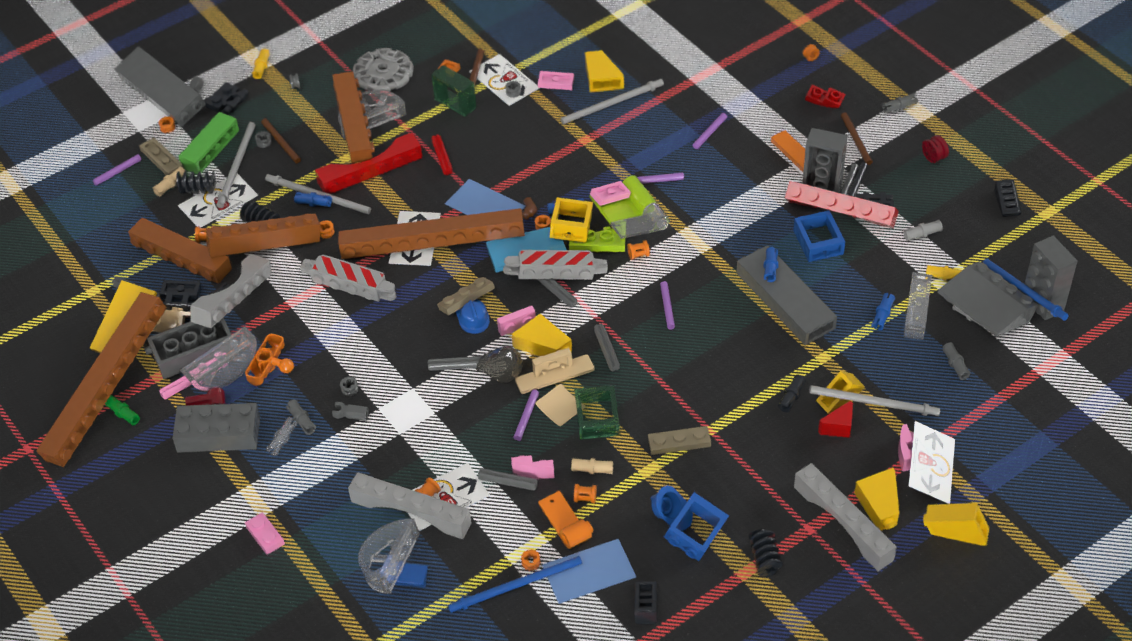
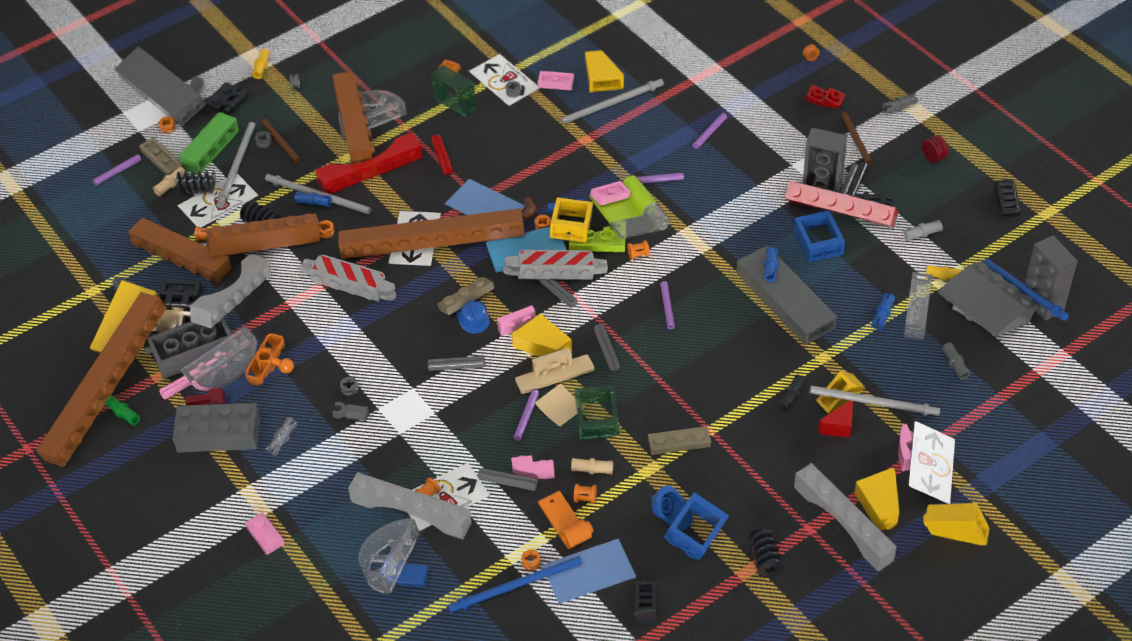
dark grey pin [286,399,316,435] -> none
light grey plate [353,48,413,93] -> none
reddish brown bar [465,49,484,100] -> none
clear smoke helmet [476,346,523,383] -> none
orange tile [771,130,805,172] -> none

